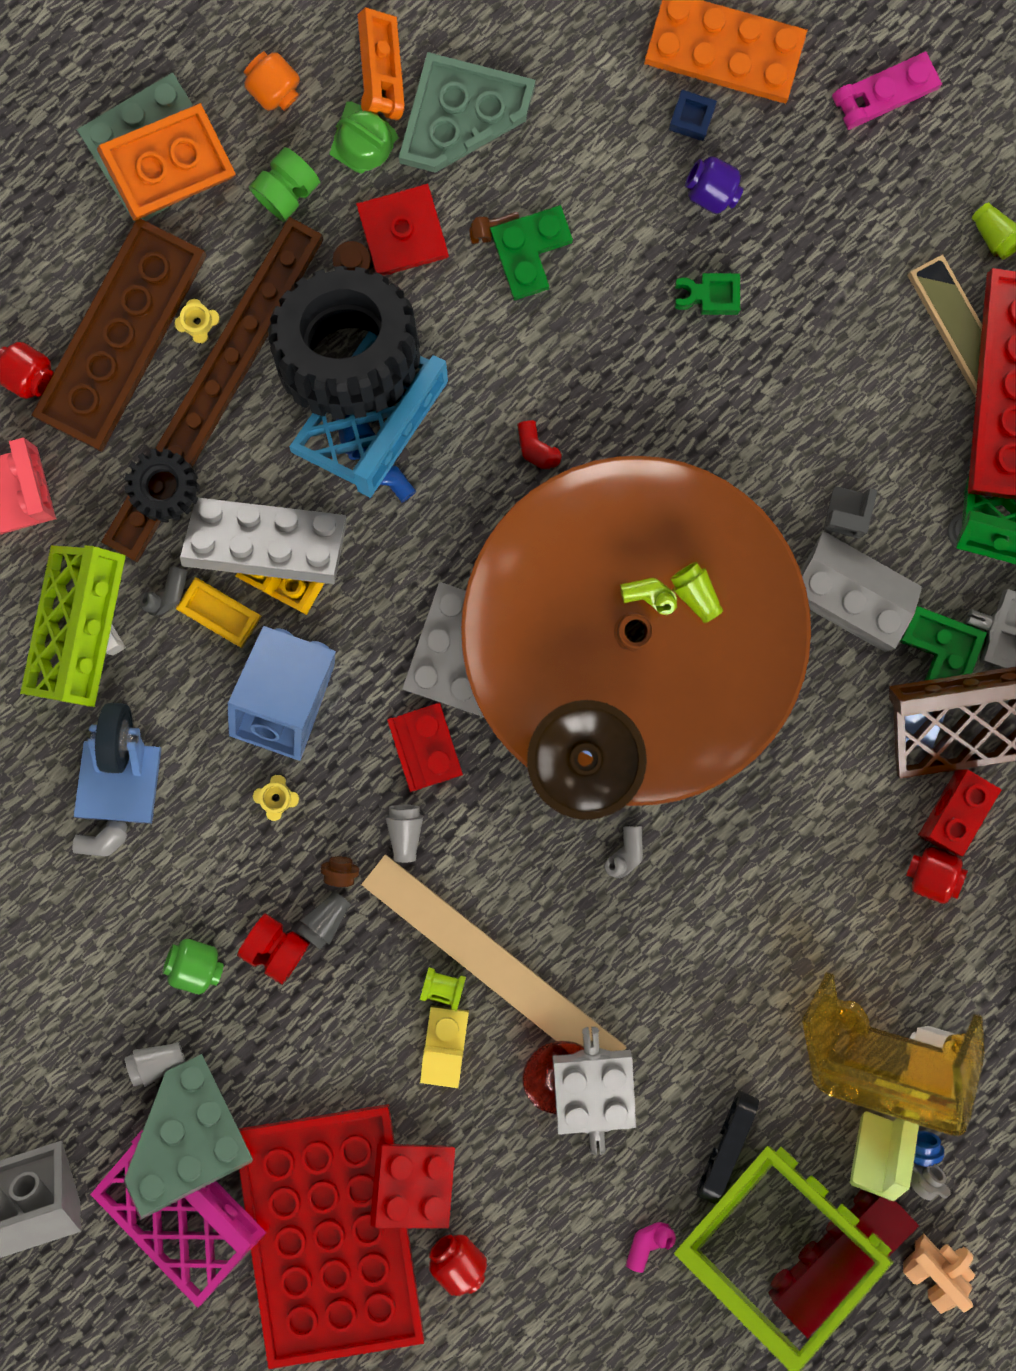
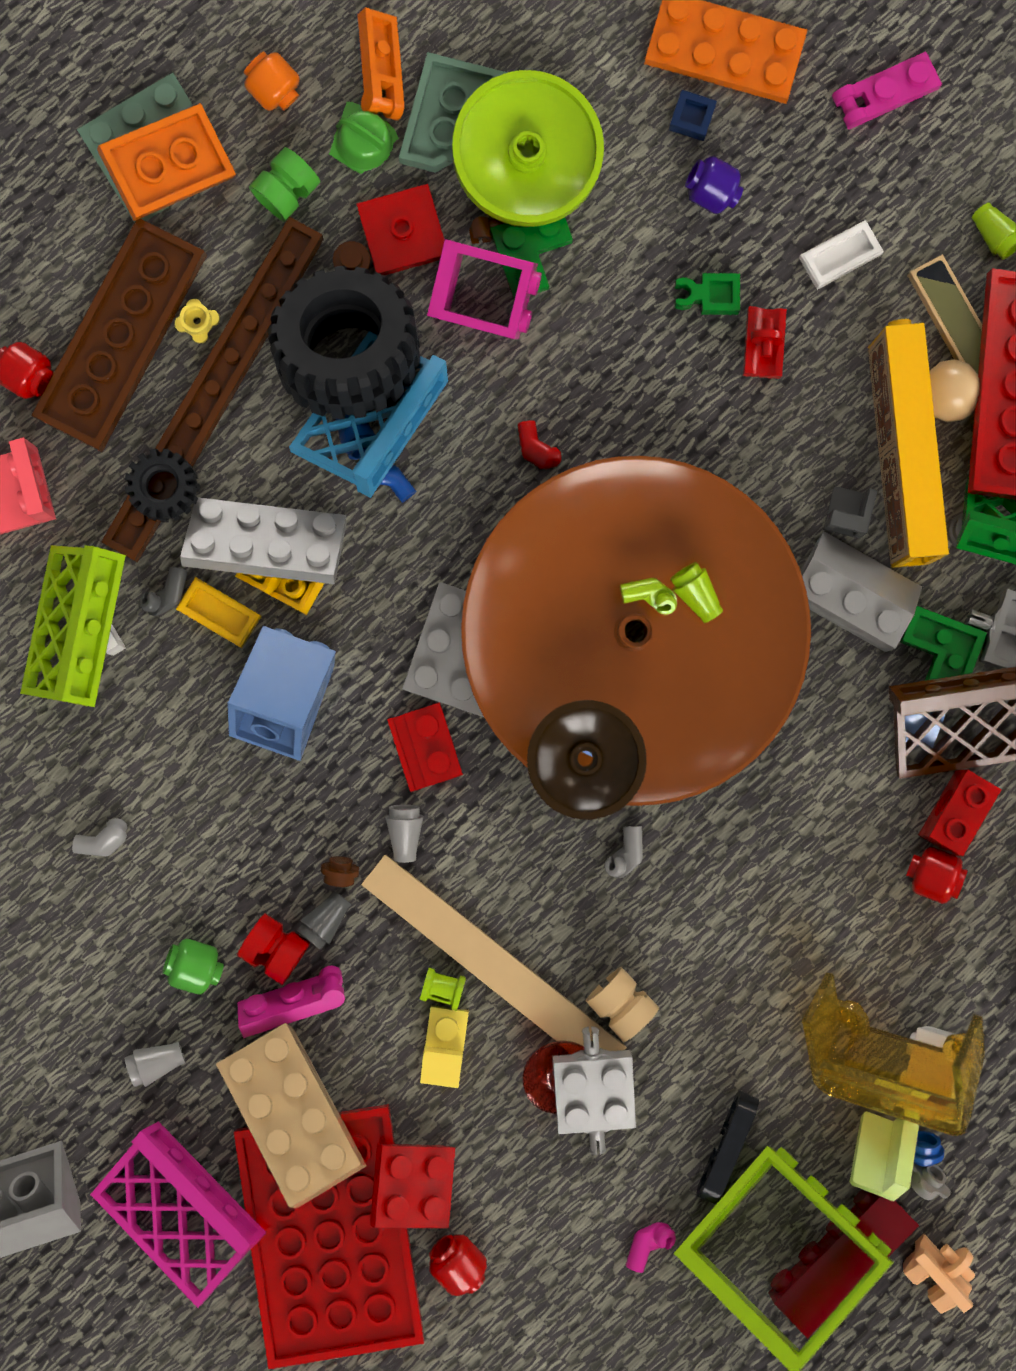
medium blue plate [74,703,161,824] -> none
sand green plate [124,1054,253,1220] -> none
light yellow plate [253,775,299,821] -> none
none -> tan brick [216,1023,367,1208]
none -> dark pink plate [238,965,345,1038]
none -> dark pink window [427,239,542,339]
none -> lime dish [452,70,604,227]
none -> tan wheel [585,967,659,1042]
none -> red hips [743,306,787,379]
none -> white tile [799,220,884,290]
none -> yellow brick [868,319,949,568]
none -> tan hair [930,359,980,422]

